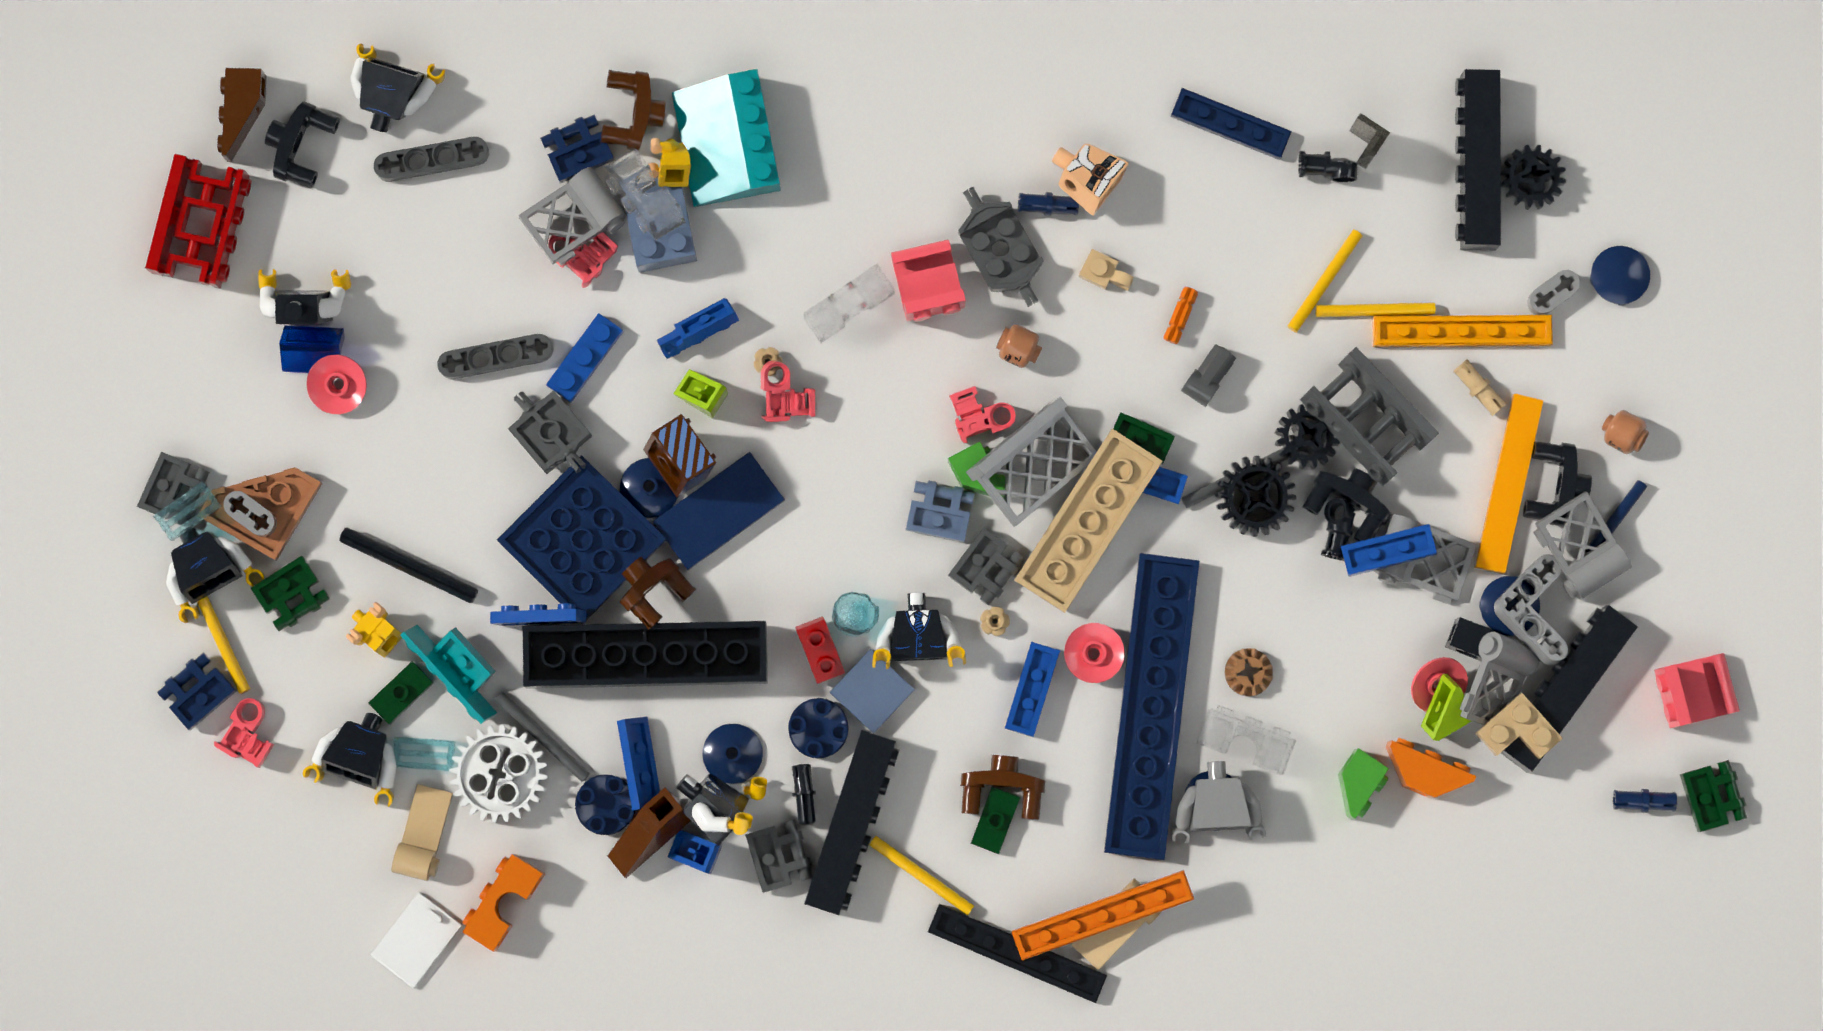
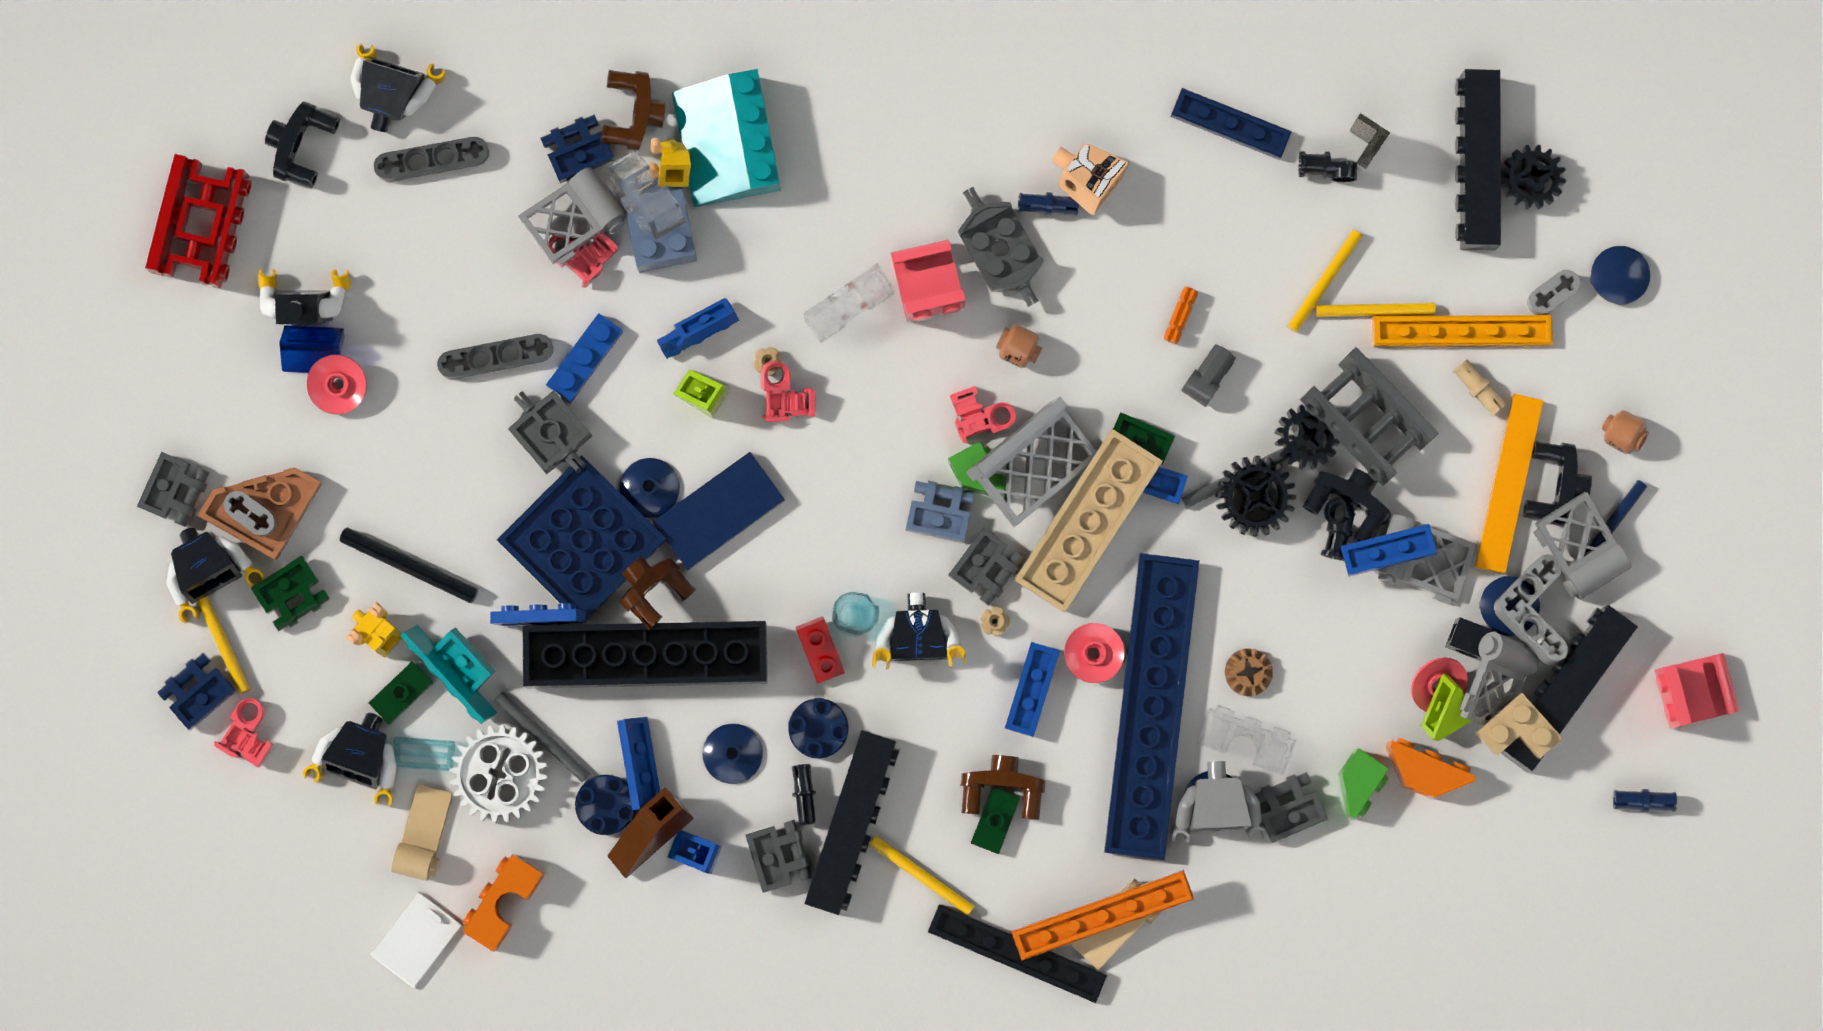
clear light blue tile [153,481,222,541] -> none
reddish brown slope [217,68,267,162] -> none
reddish brown container [643,414,716,498] -> none
torso [676,774,767,846] -> none
sand blue tile [830,649,915,734] -> none
tan plate [1079,249,1134,291] -> none
dark green plate [1679,760,1747,832] -> none
none -> dark grey plate [1255,772,1328,843]

